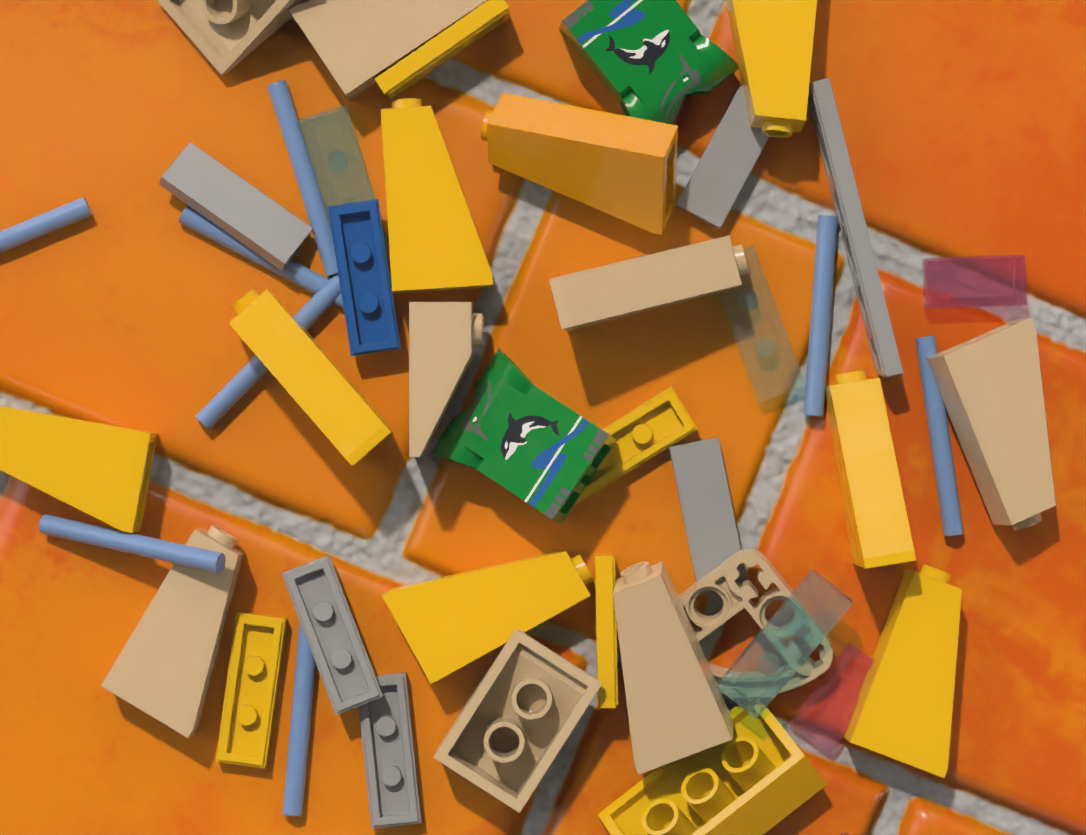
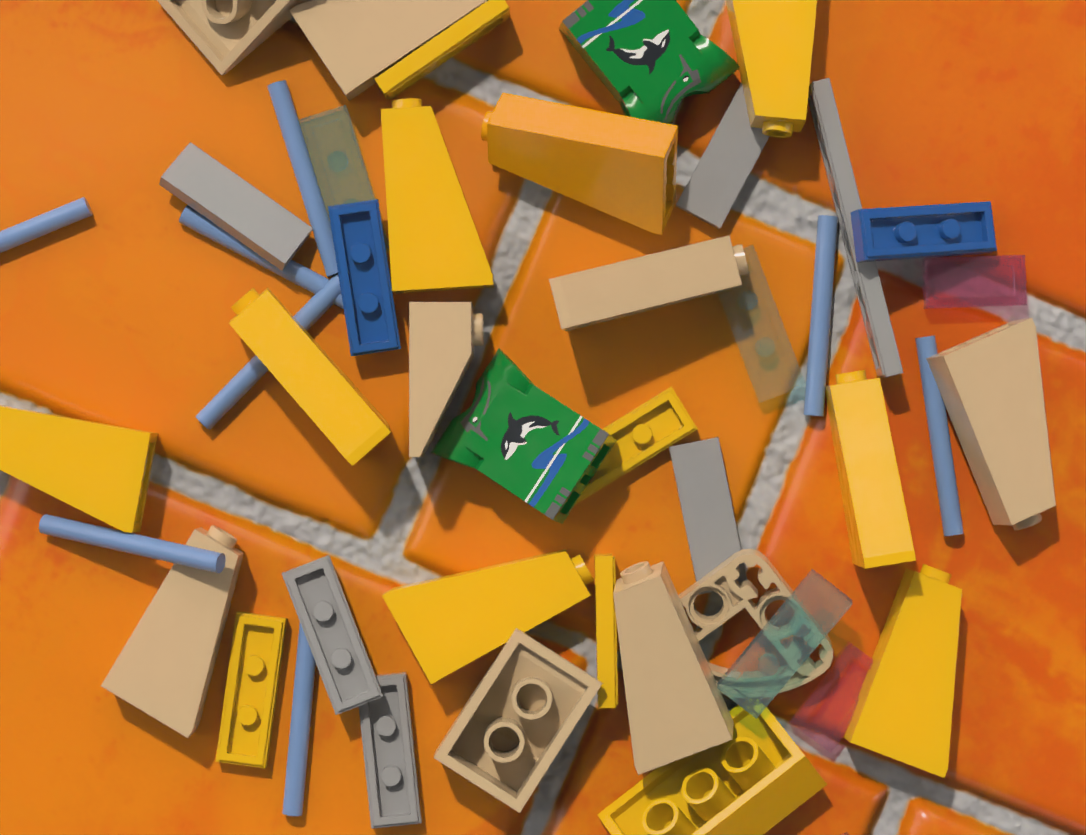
none -> blue tile [850,201,997,263]

